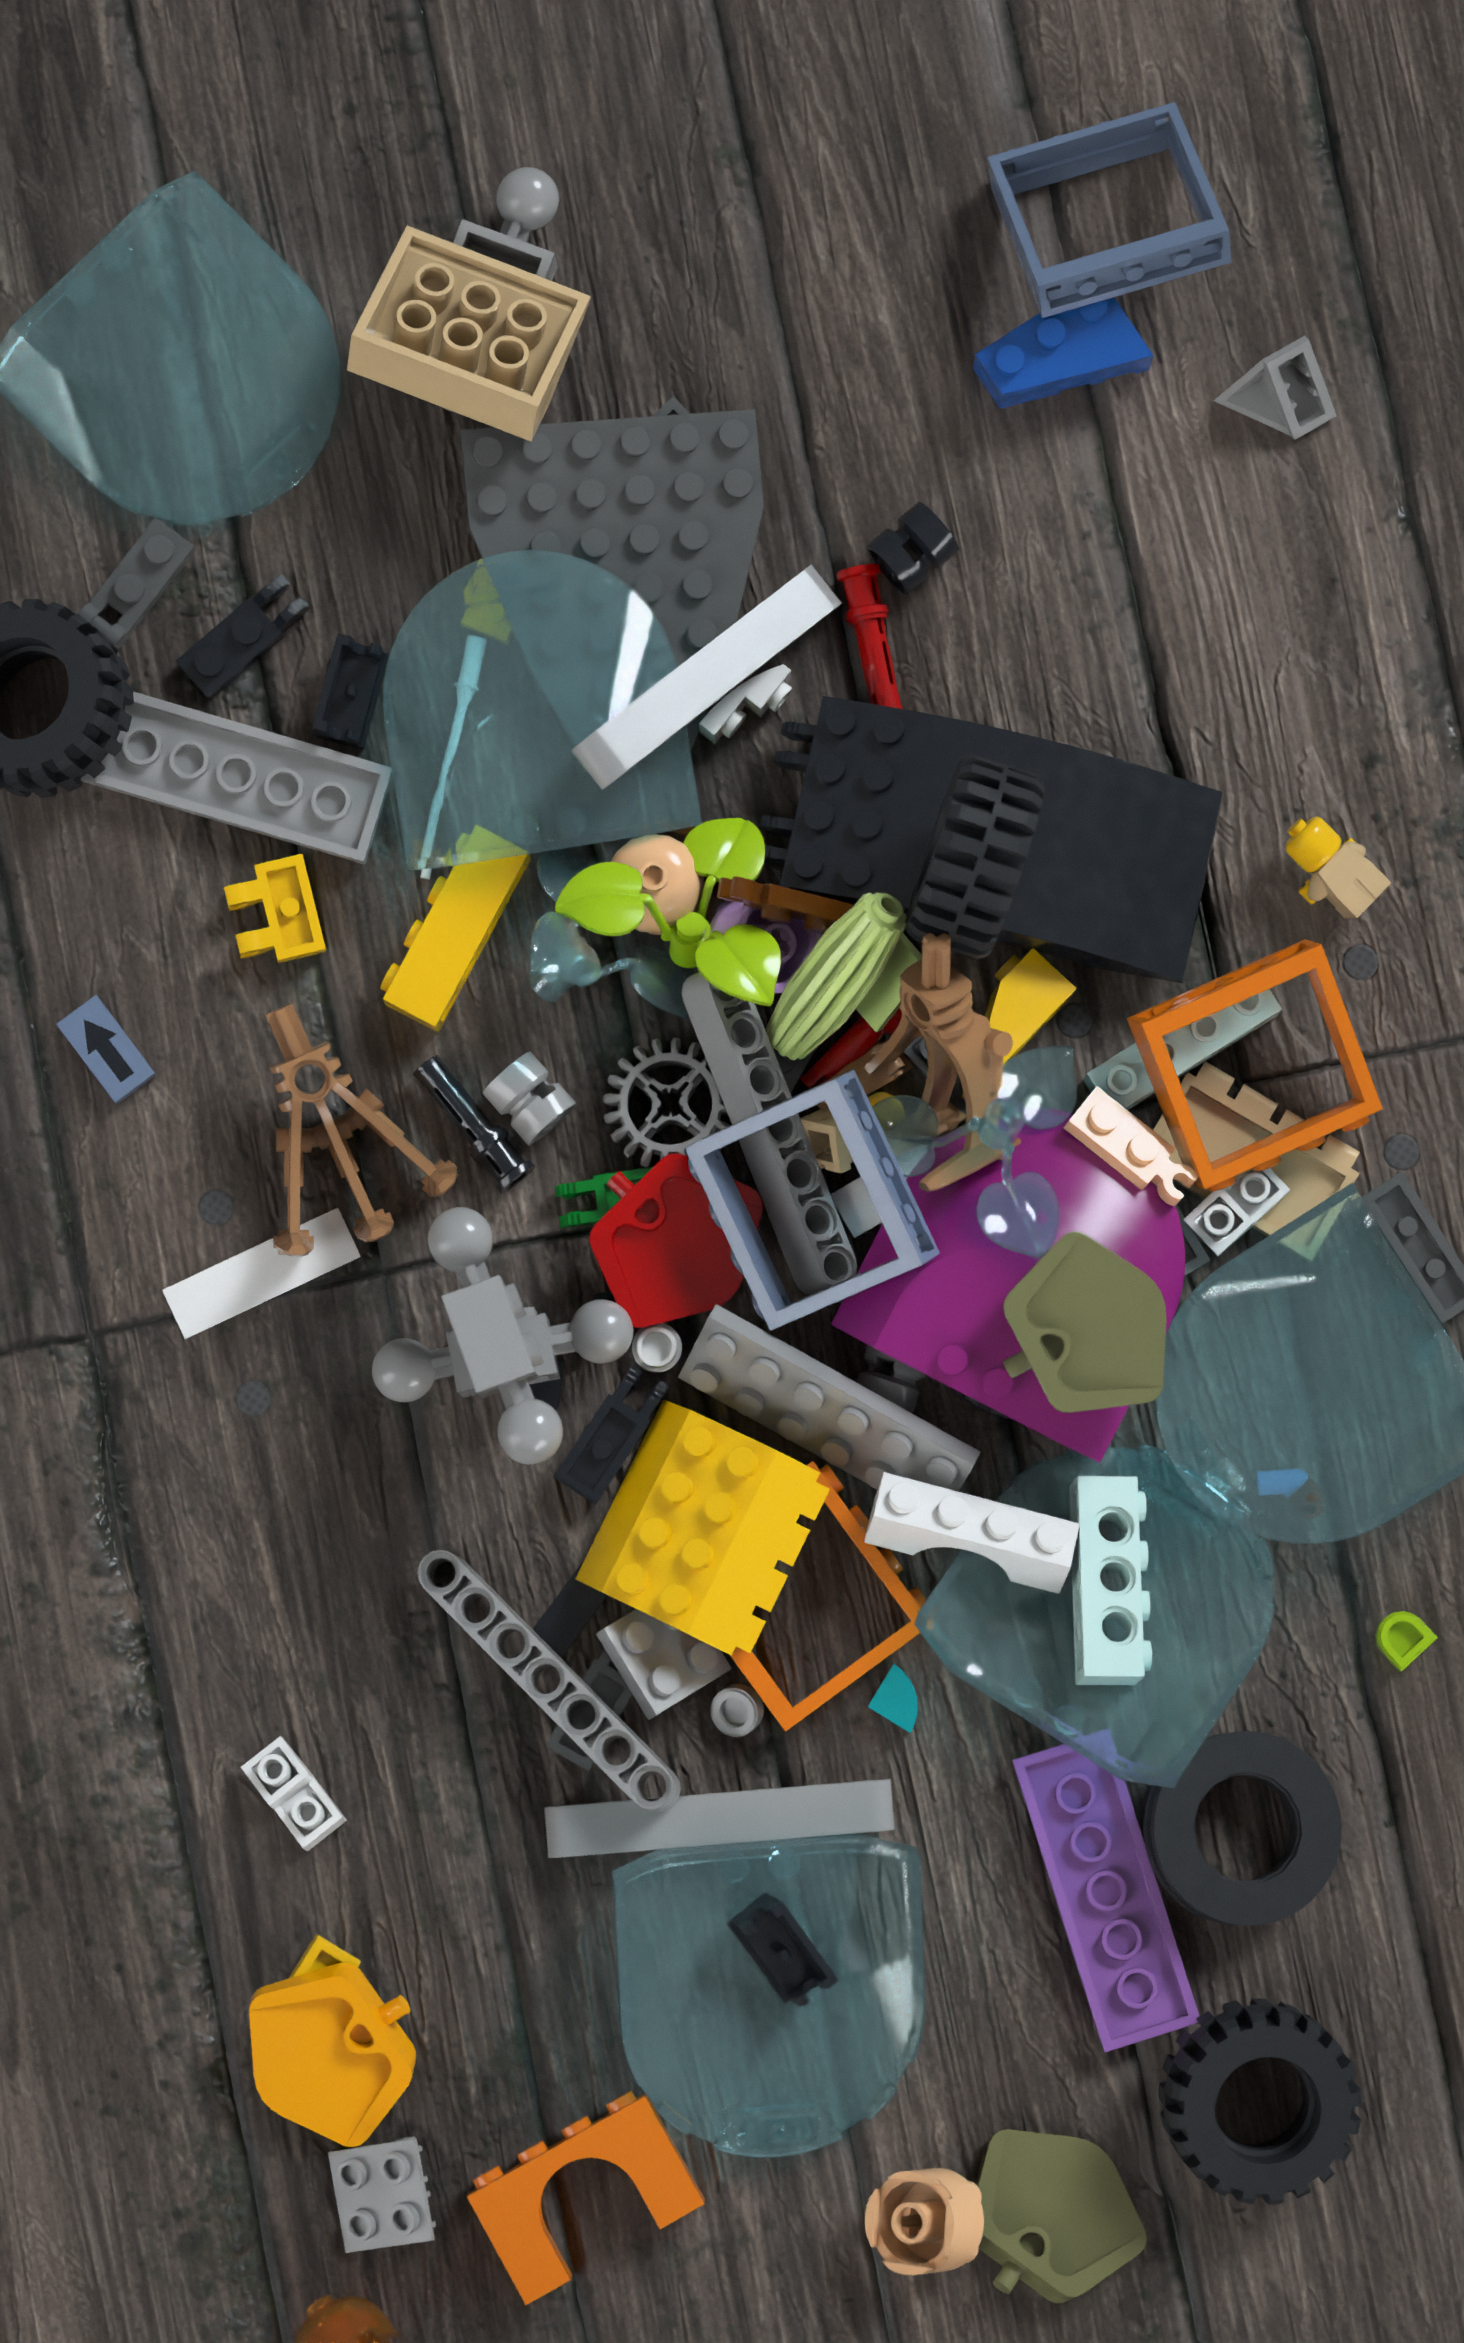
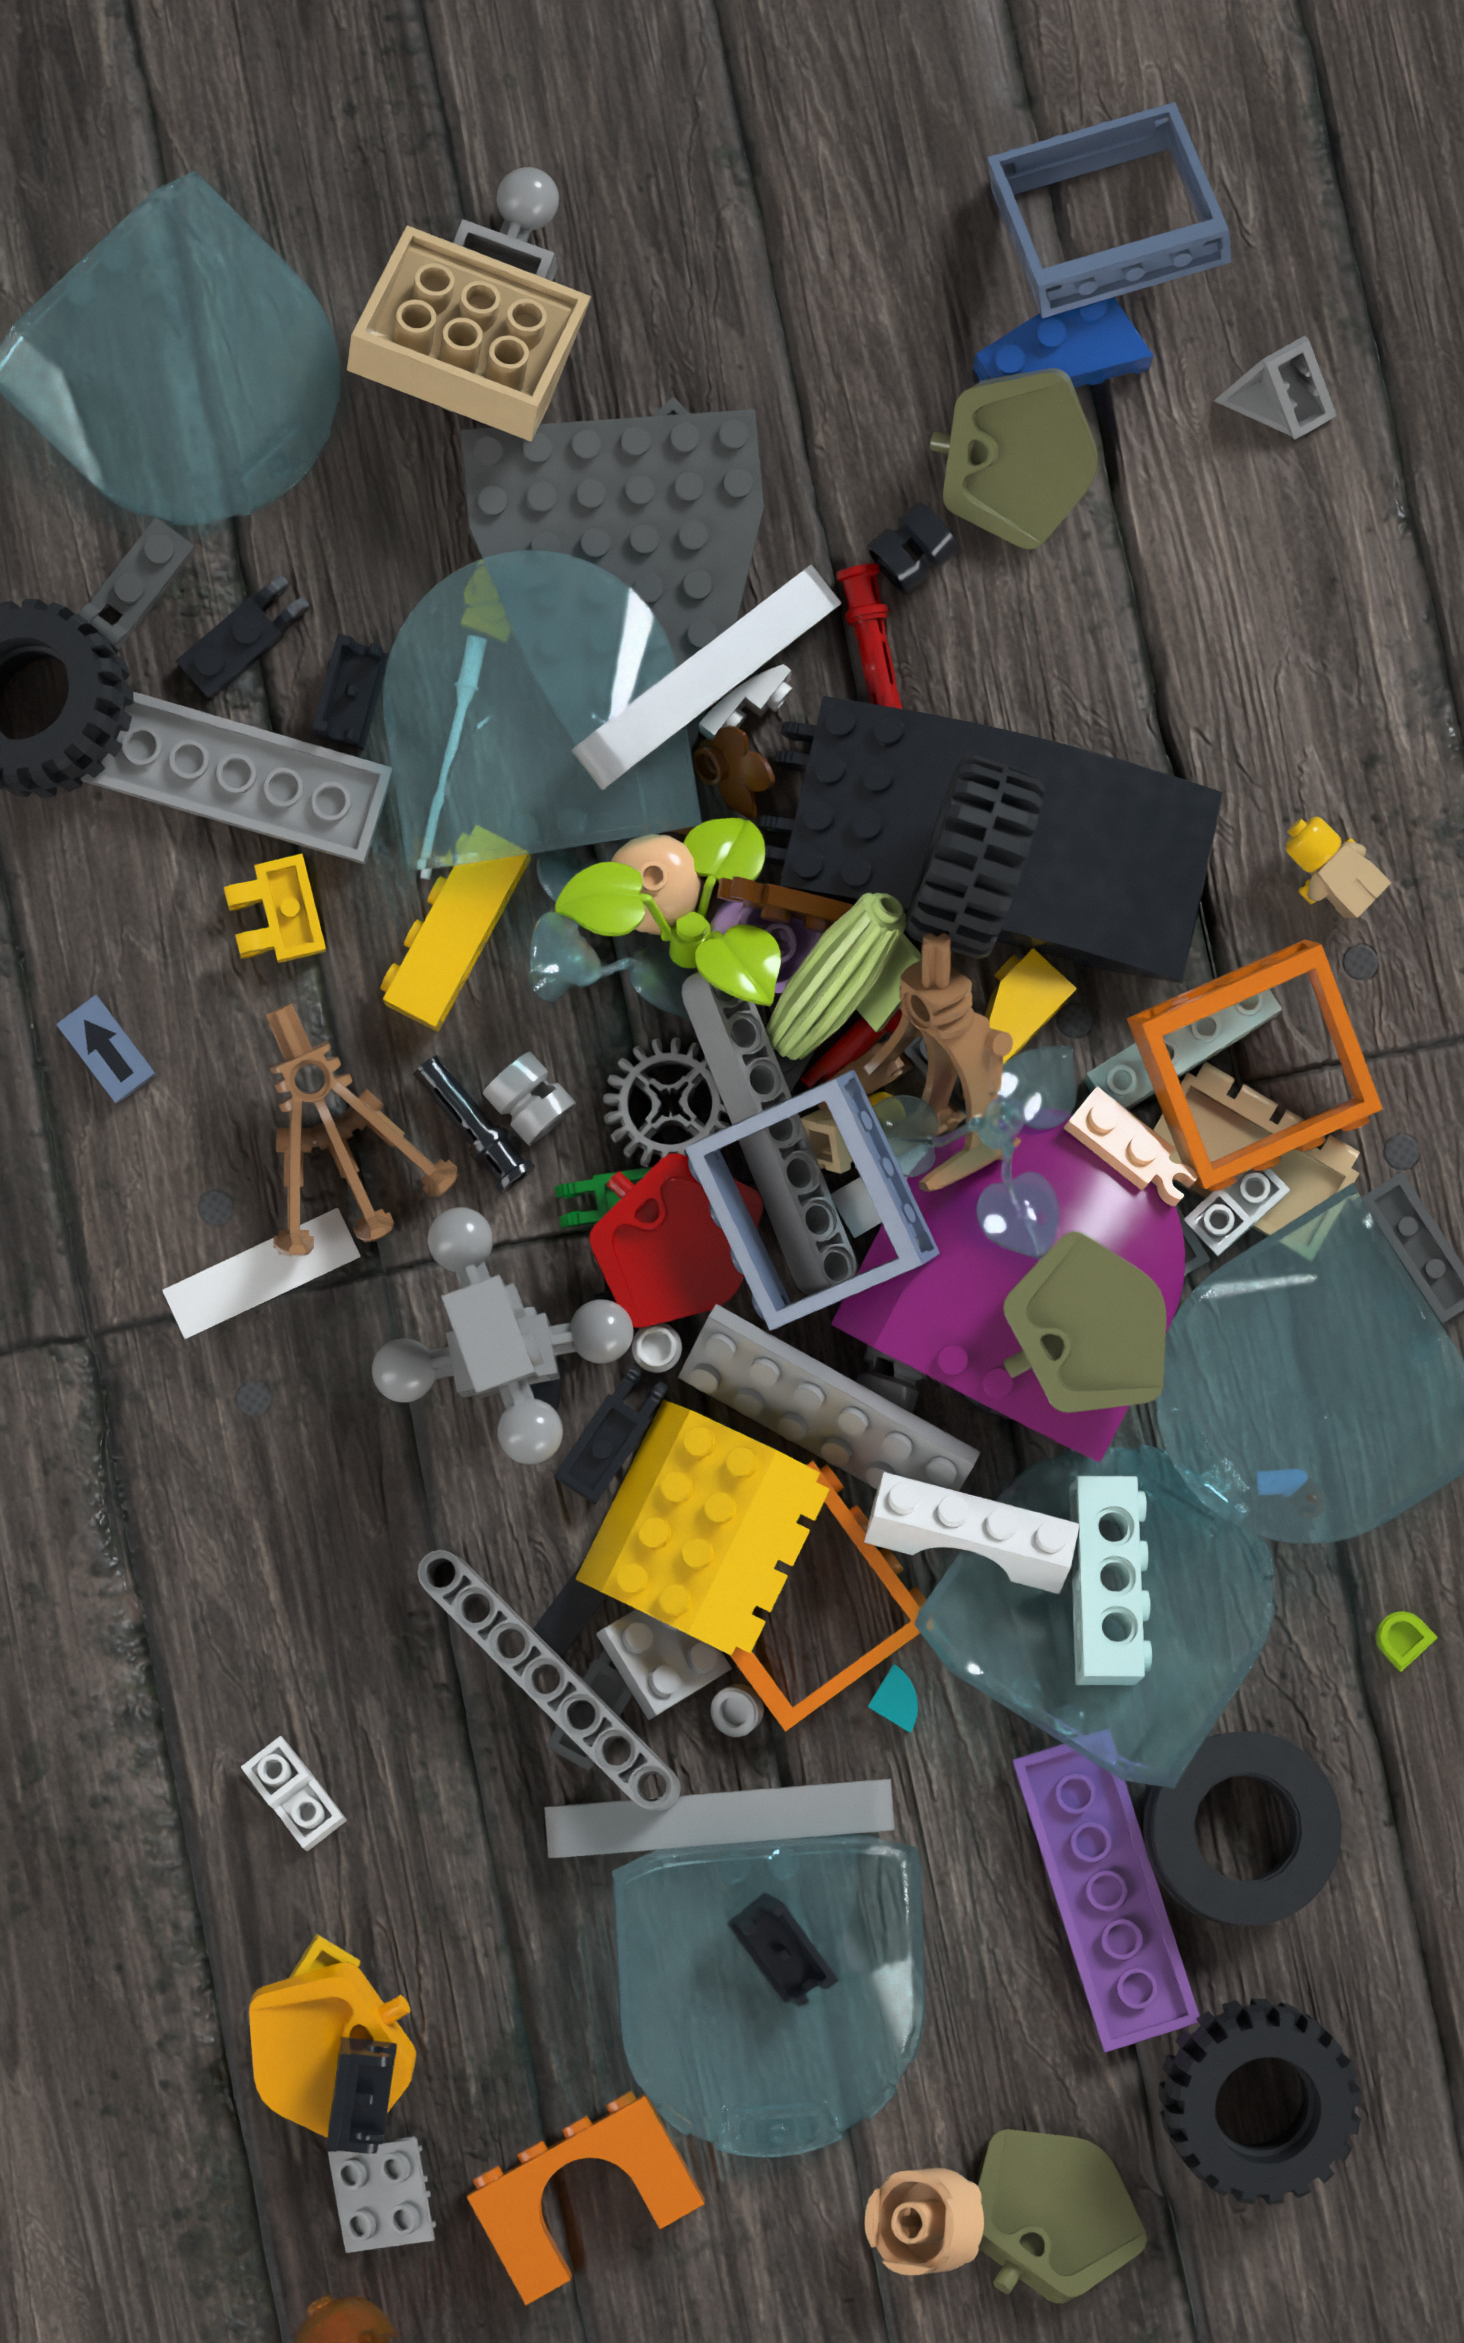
none -> black hinge [326,2037,397,2154]
none -> reddish brown plate [692,725,775,819]
none -> olive animal [930,368,1098,550]

